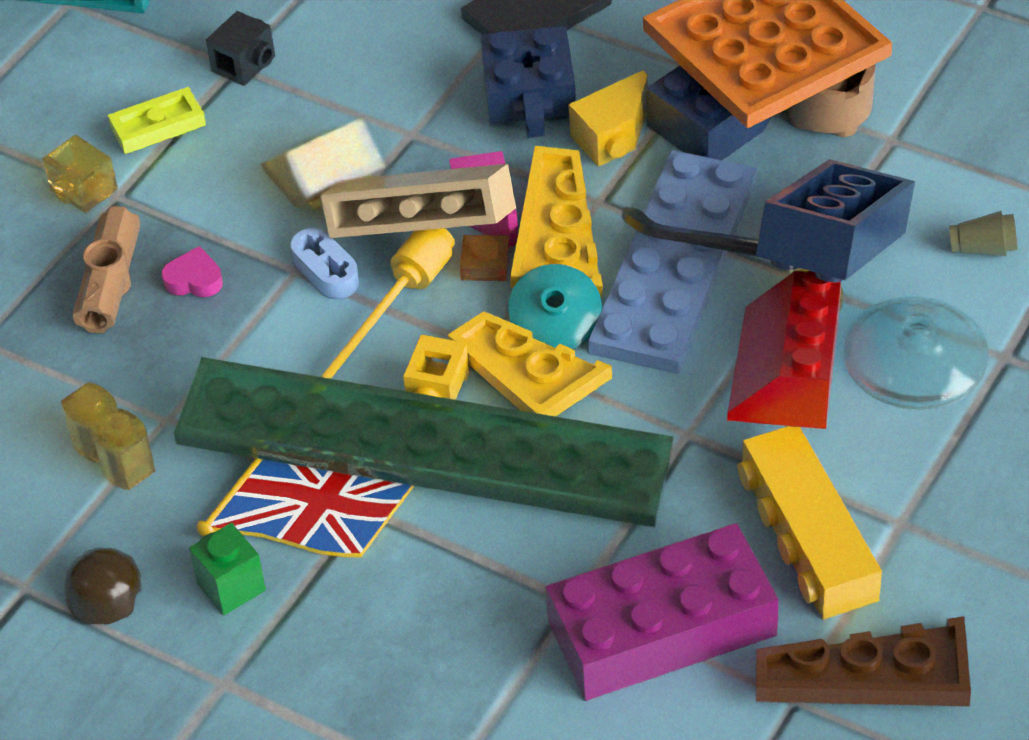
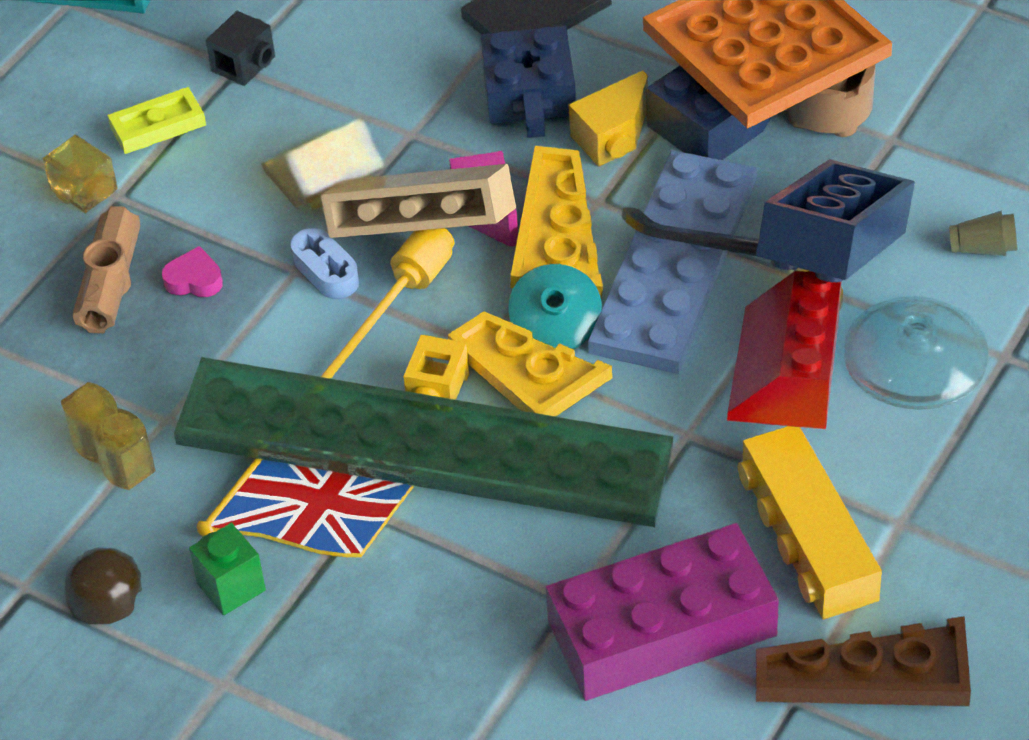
clear orange plate [460,235,510,281] -> none

